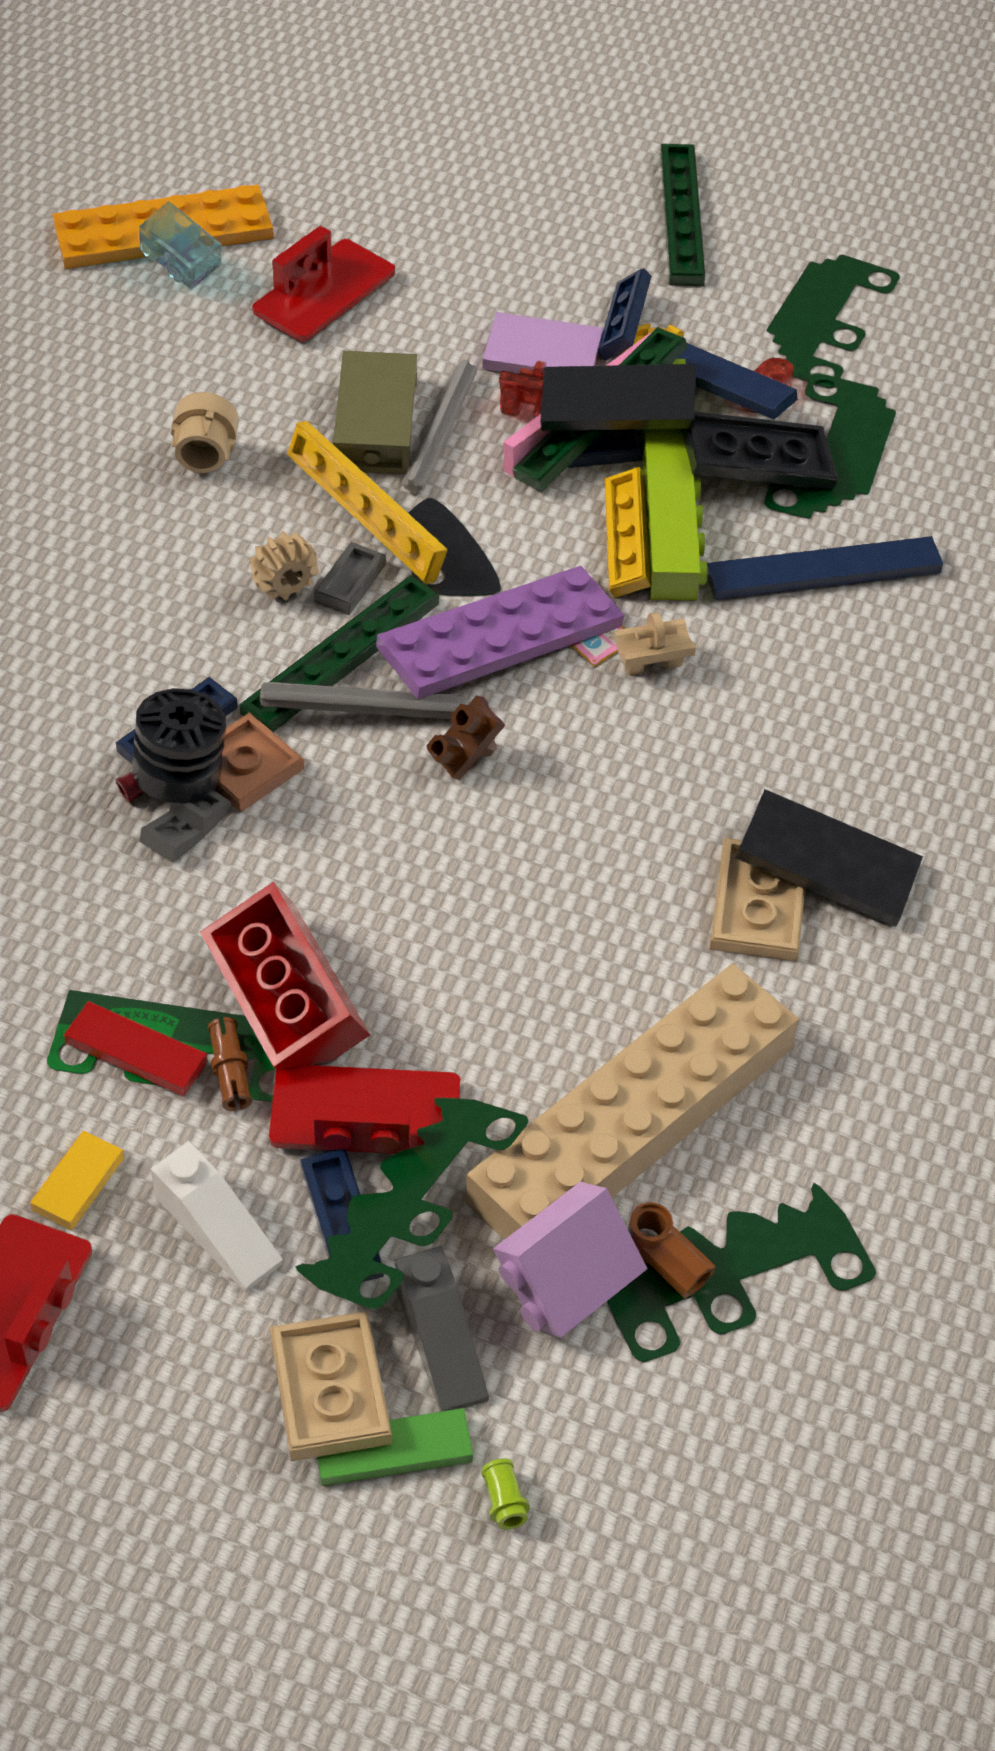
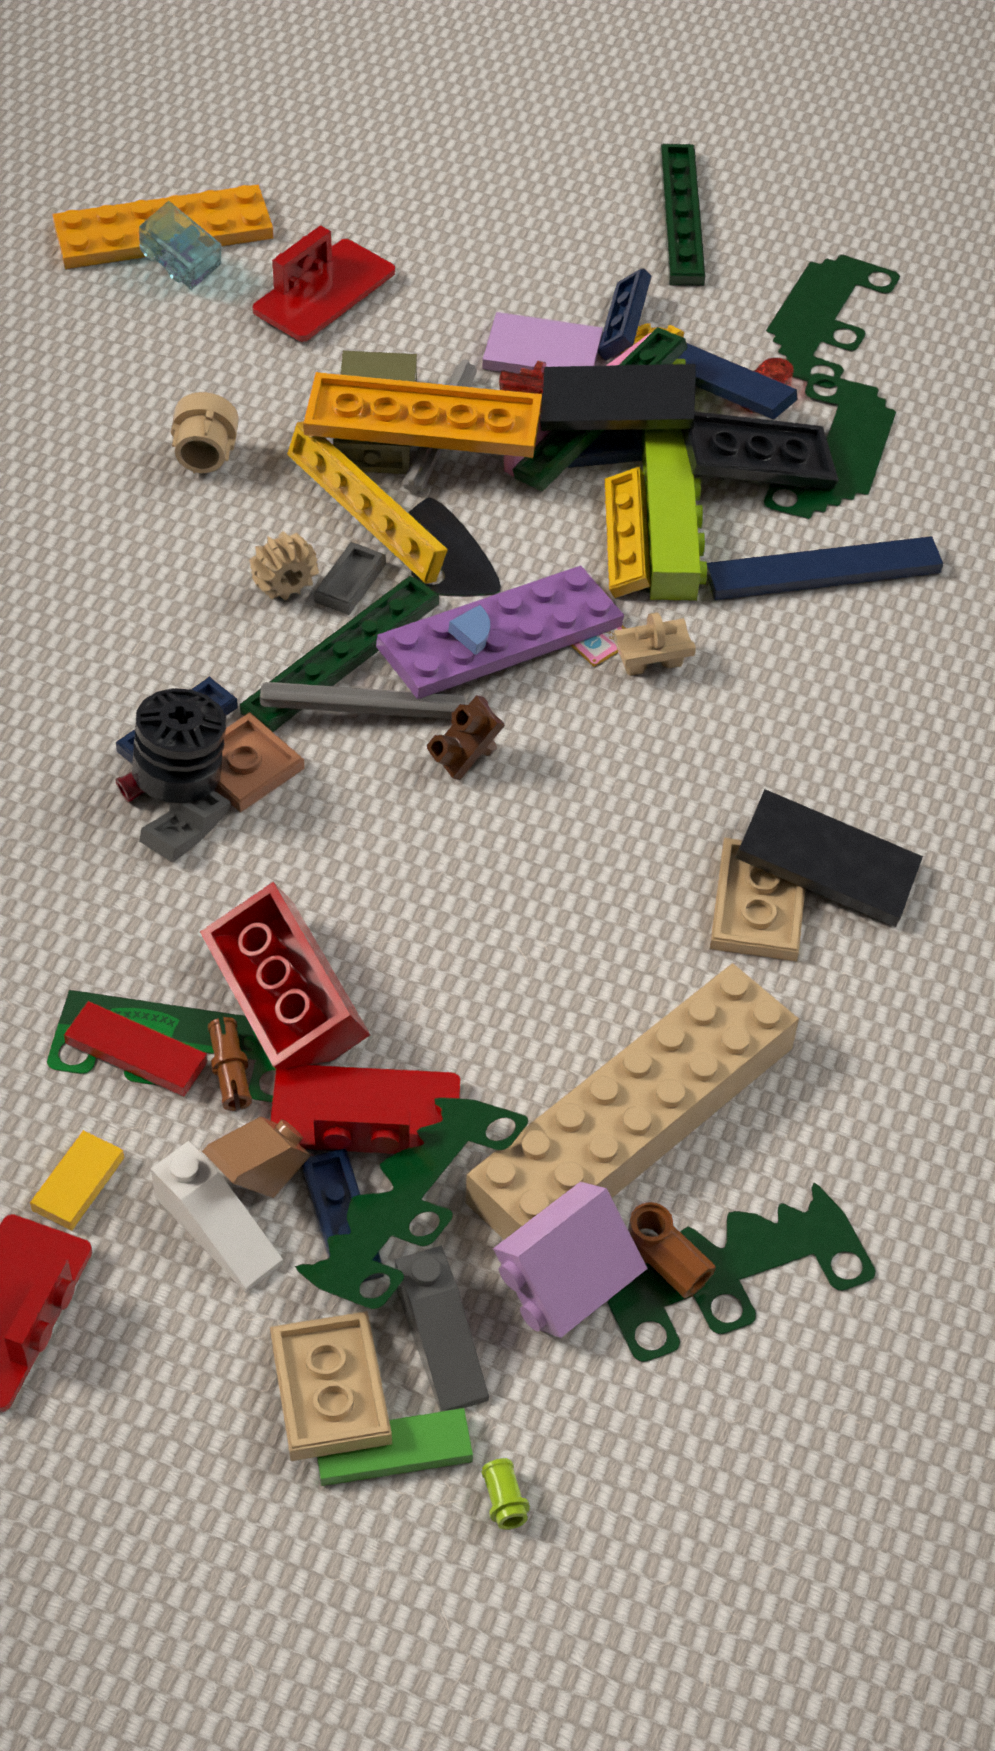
none -> medium nougat slope [202,1116,311,1198]
none -> light orange plate [303,372,542,458]
none -> medium blue tile [448,605,490,655]

